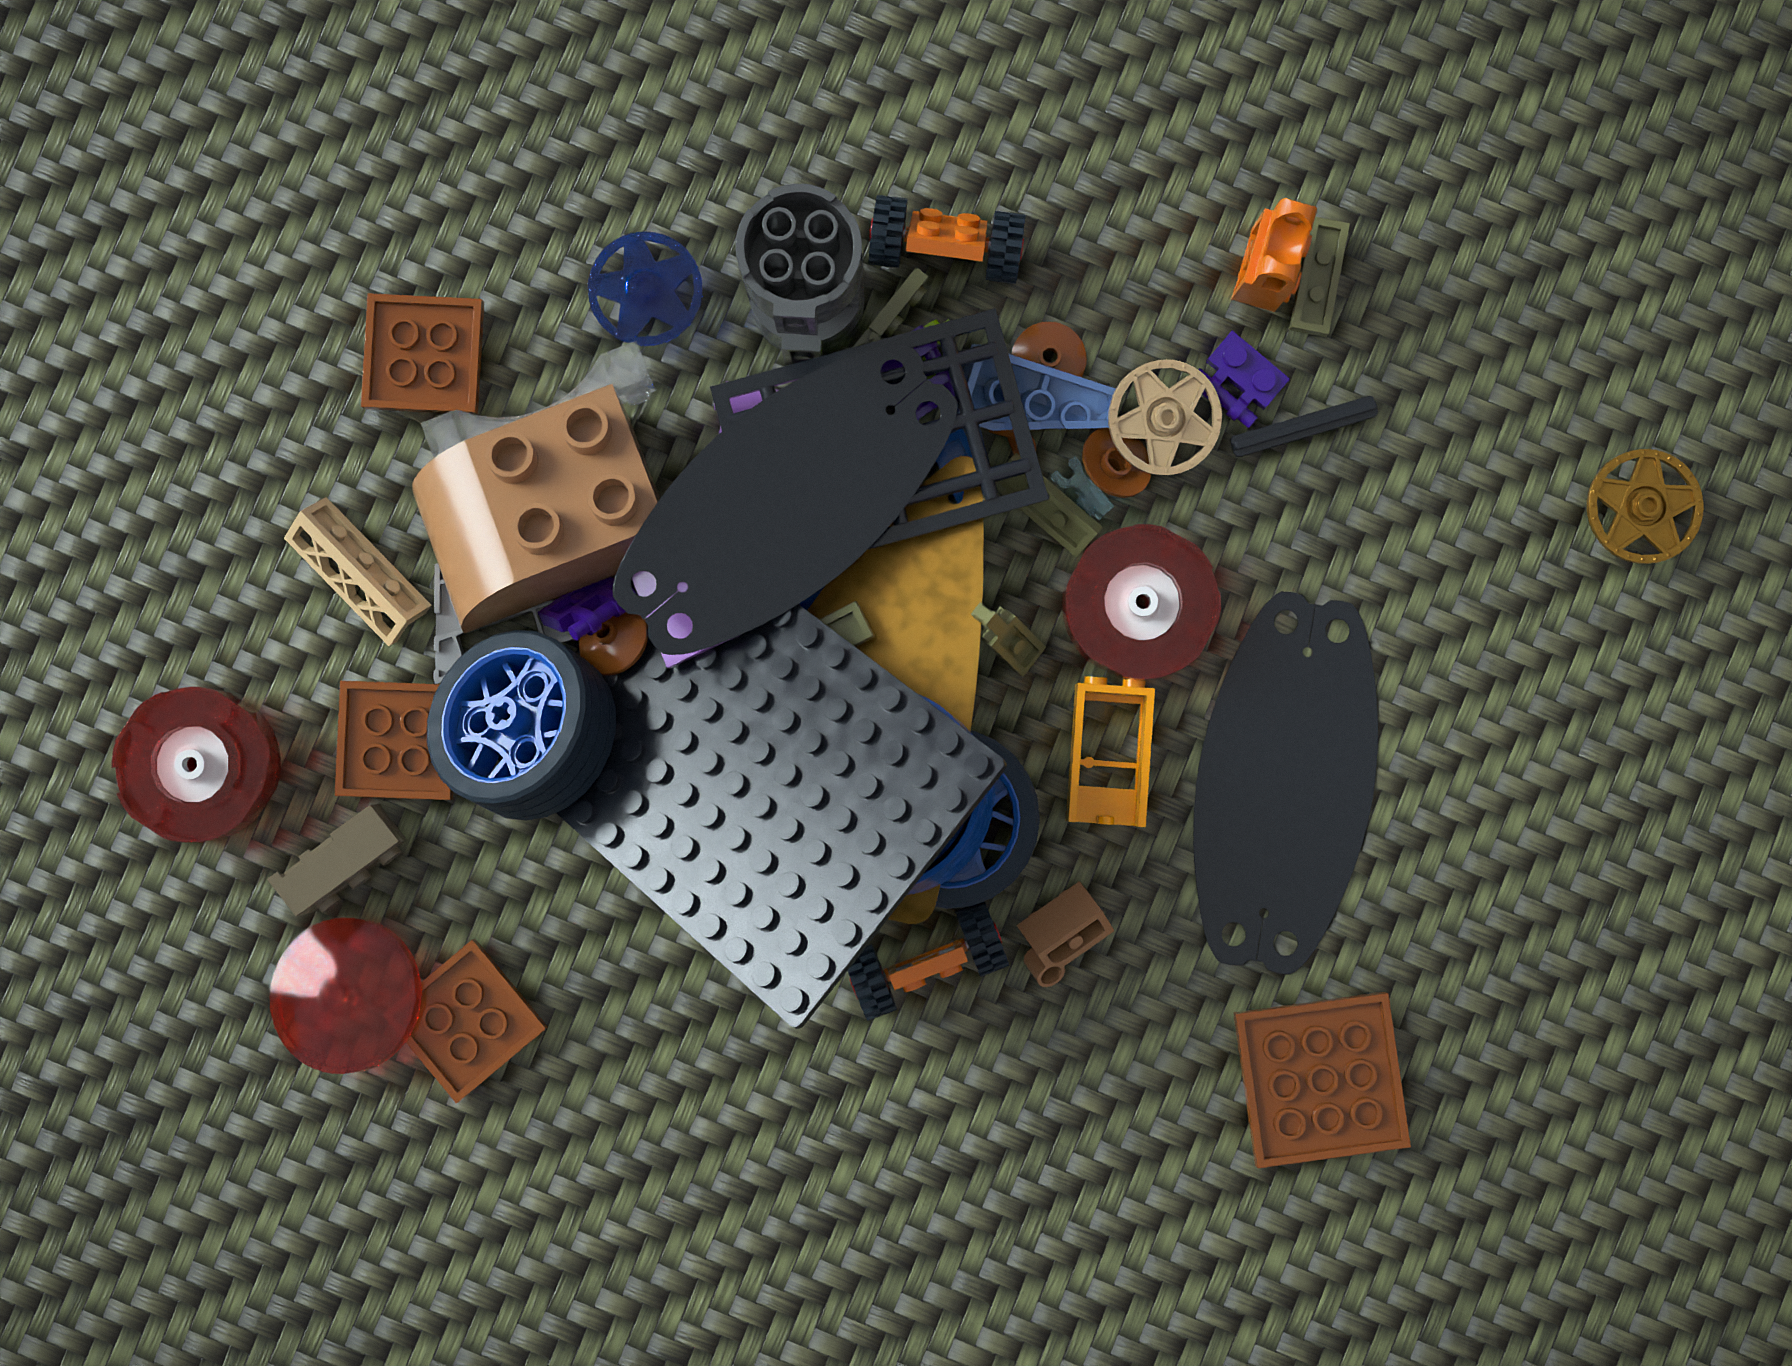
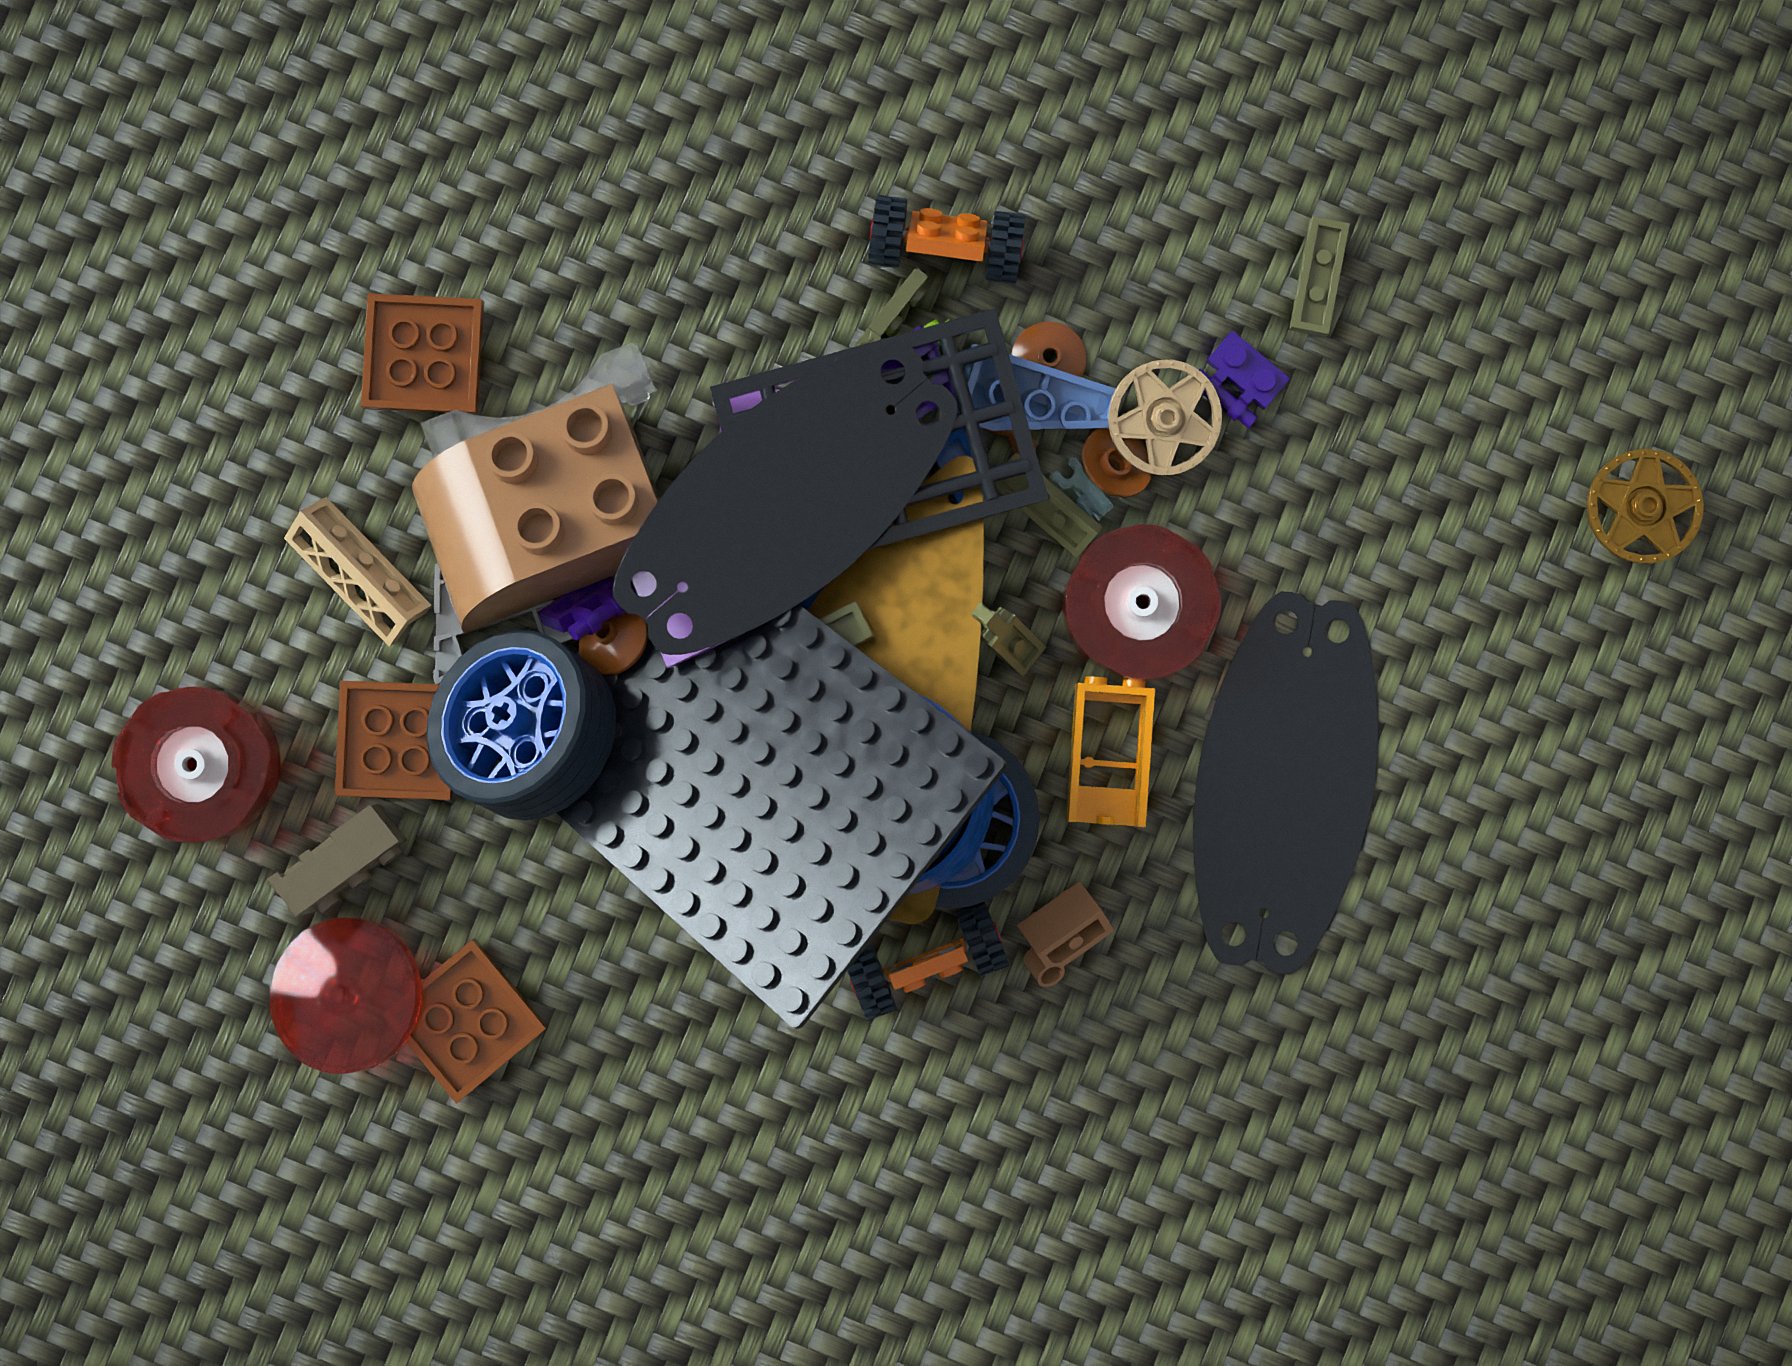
clear blue wheel [588,232,703,346] -> none
dark grey cylinder [736,184,865,364] -> none
black axle [1230,396,1378,458] -> none
orange brick [1231,198,1317,312] -> none
dark orange plate [1233,992,1411,1168] -> none

